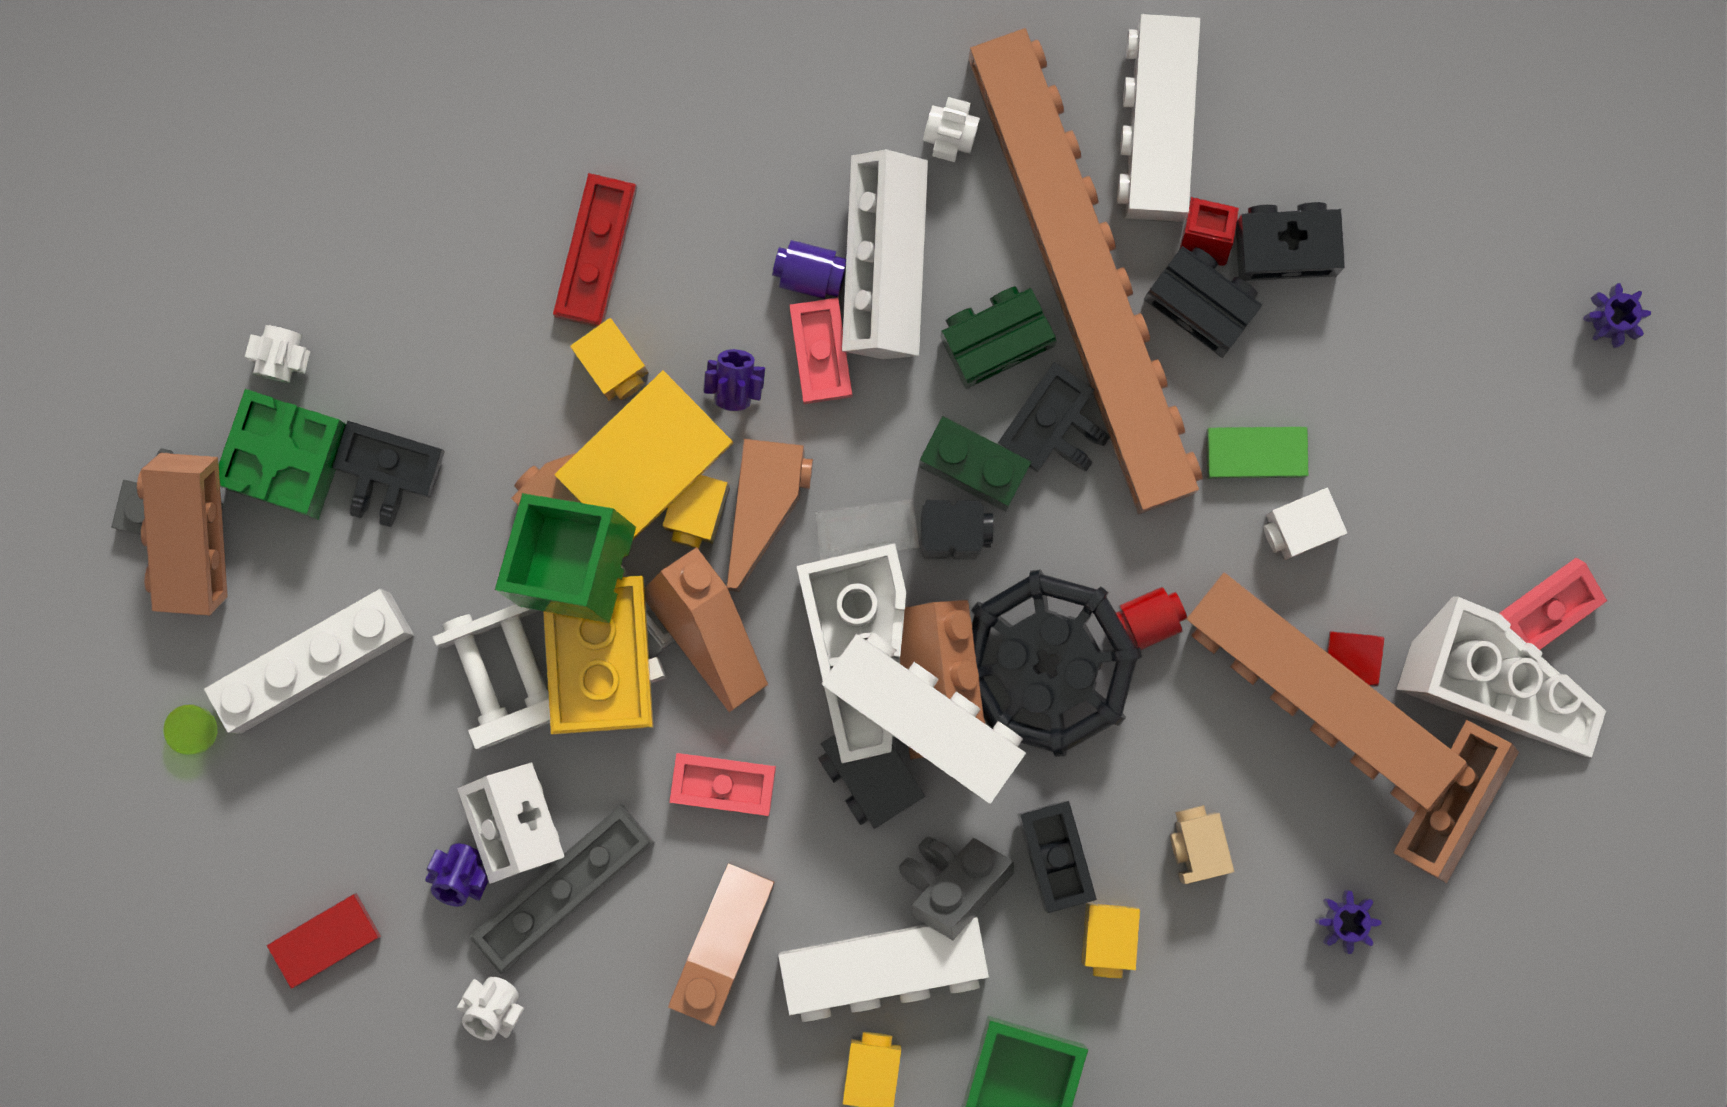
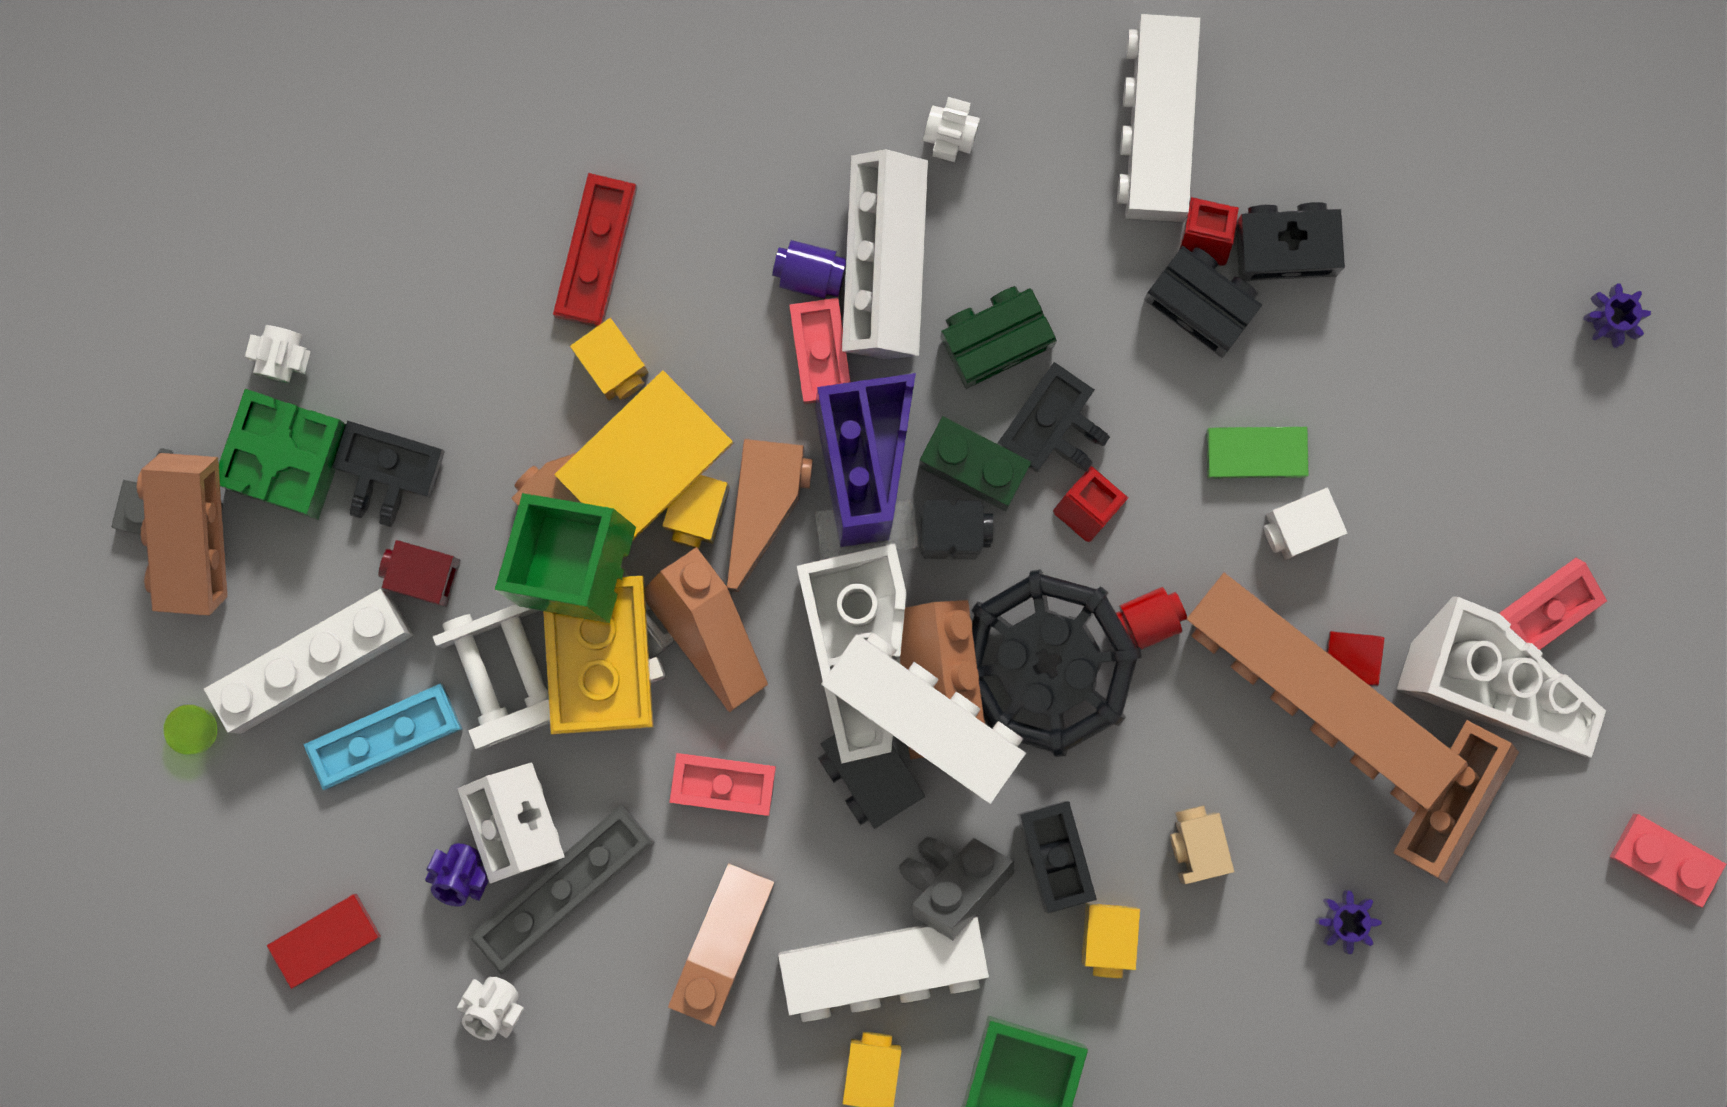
dark purple gear [703,349,765,411] -> none
nougat brick [968,28,1203,515] -> none
none -> medium azure tile [303,683,462,790]
none -> dark red brick [378,540,461,607]
none -> dark purple wedge [815,373,916,547]
none -> red slope [1053,466,1129,542]
none -> coral plate [1610,814,1726,908]

